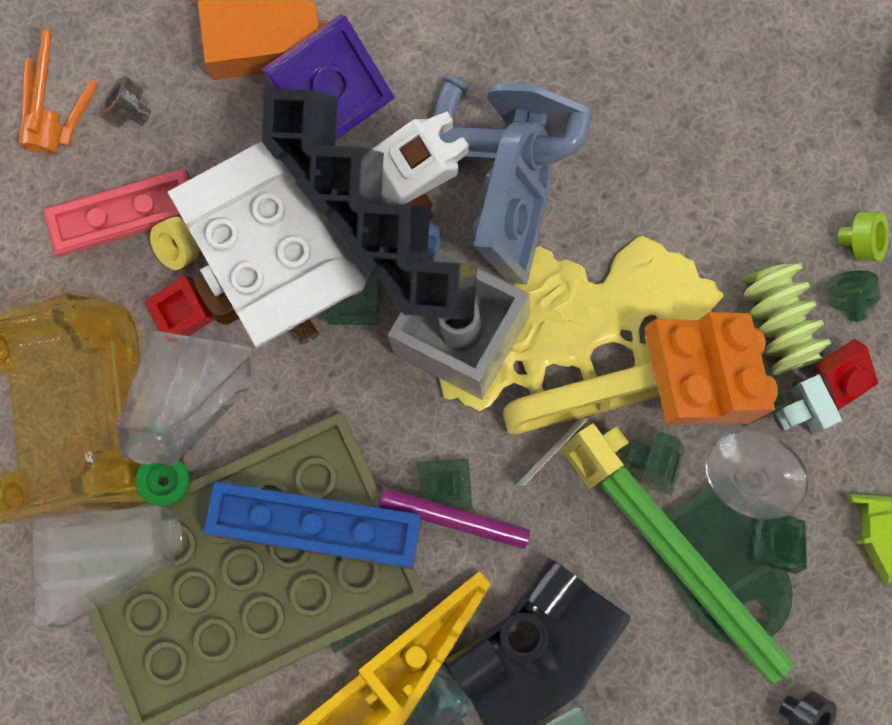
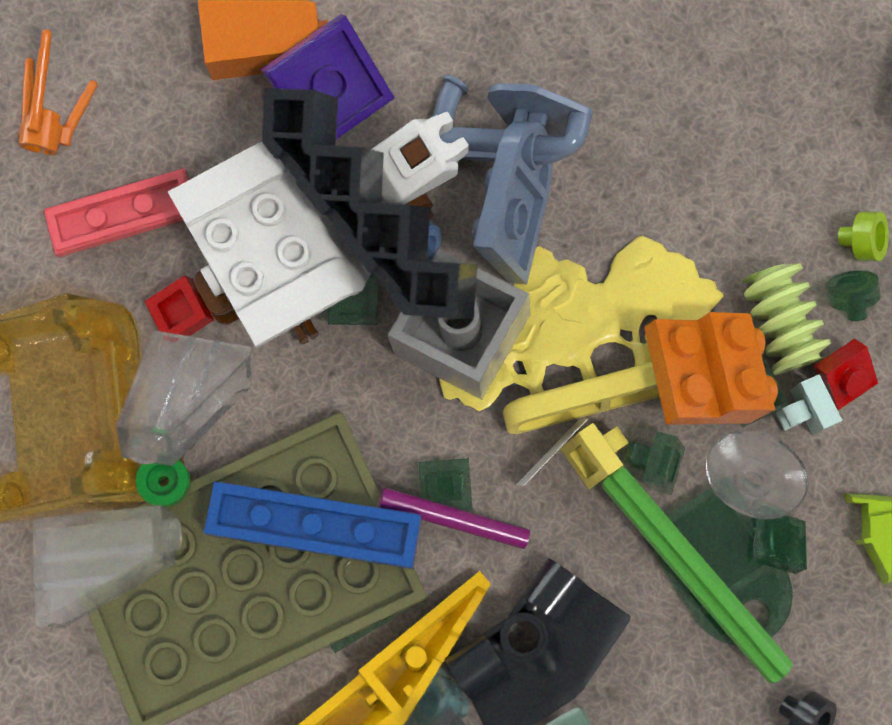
clear smoke tile [99,76,151,128] -> none
light yellow tile [150,217,200,270] -> none

